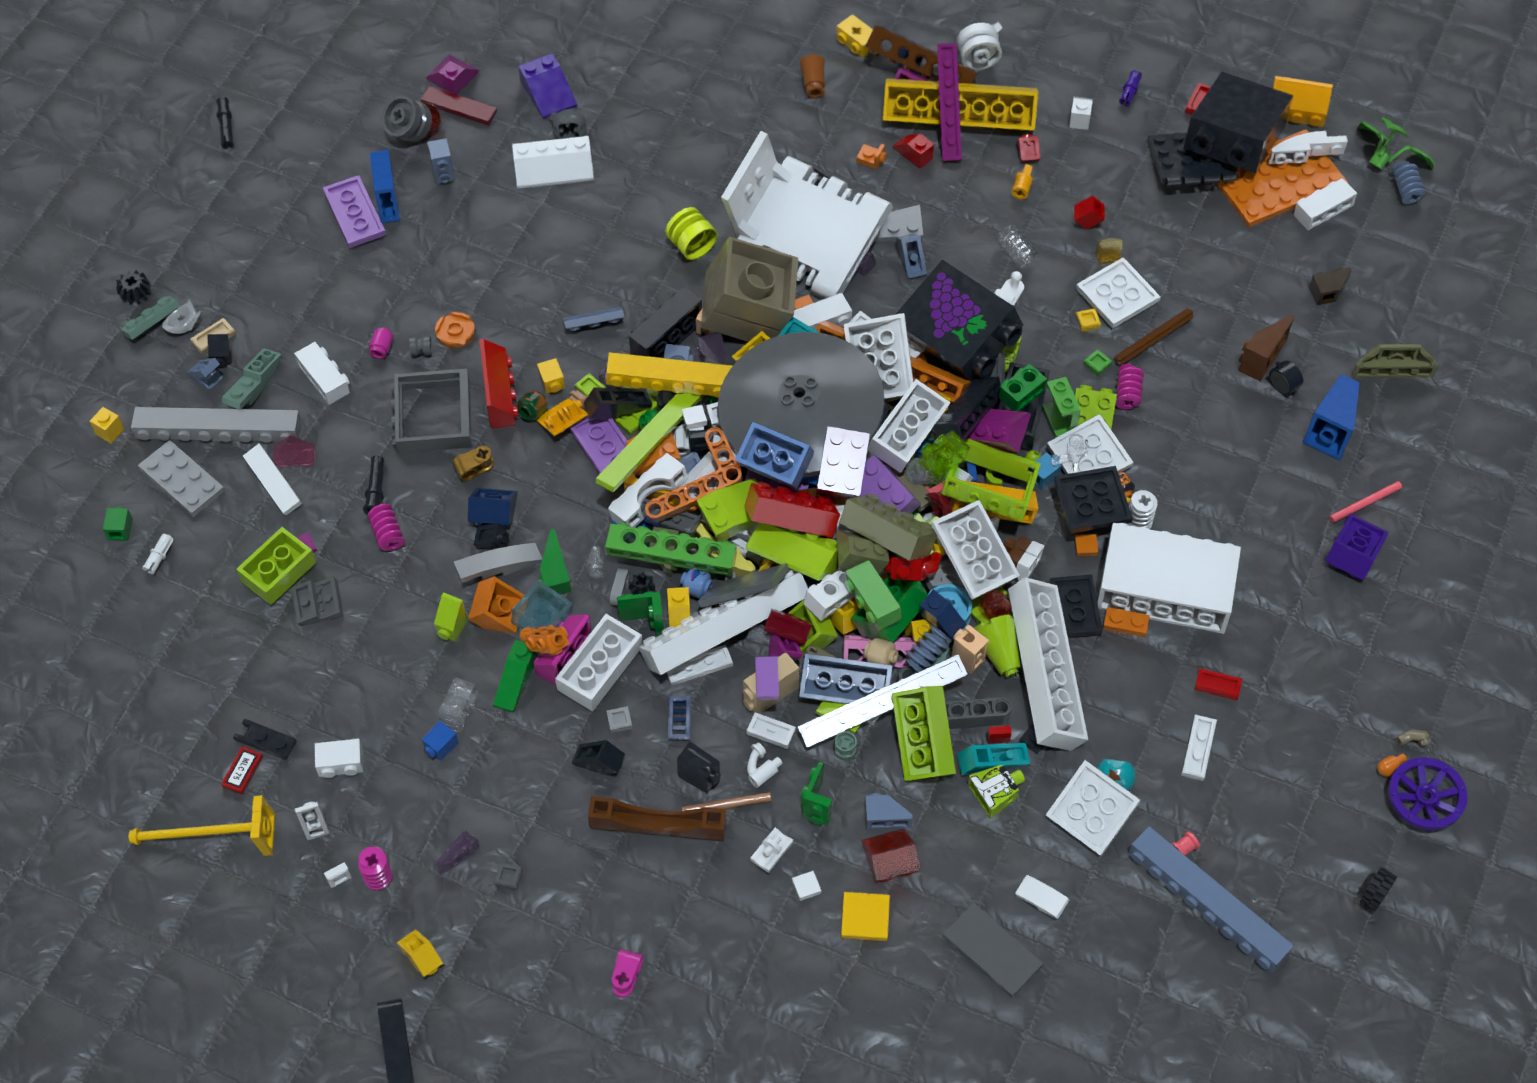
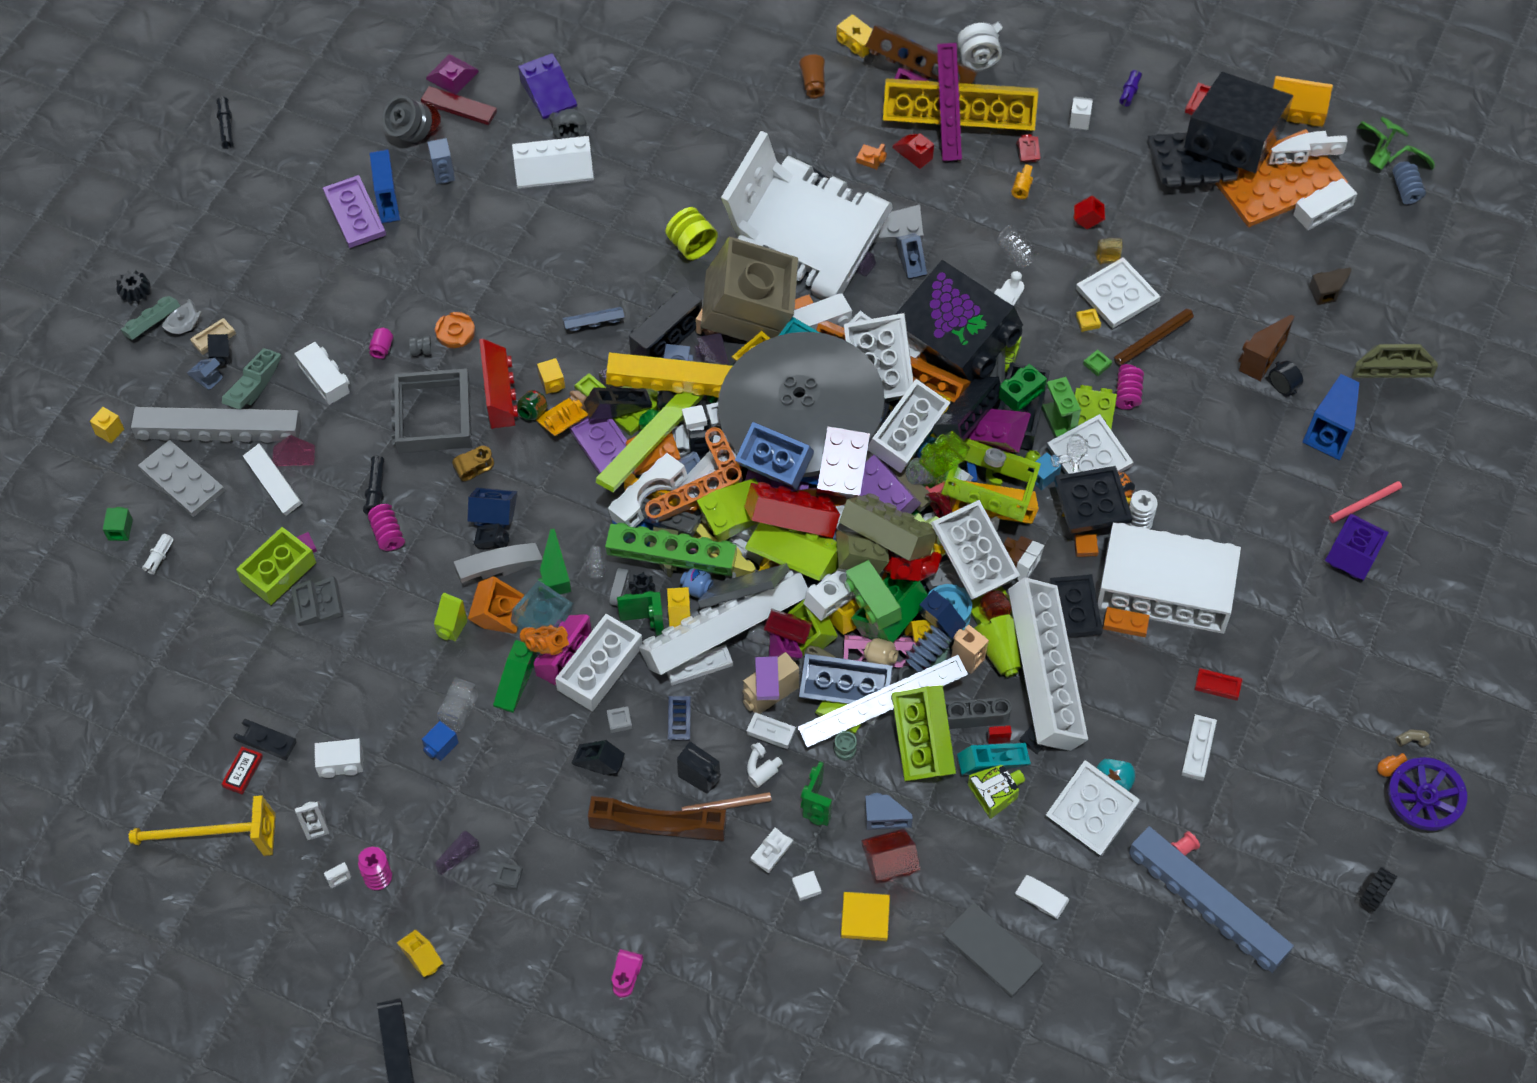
none -> light grey tile [984,448,1006,467]

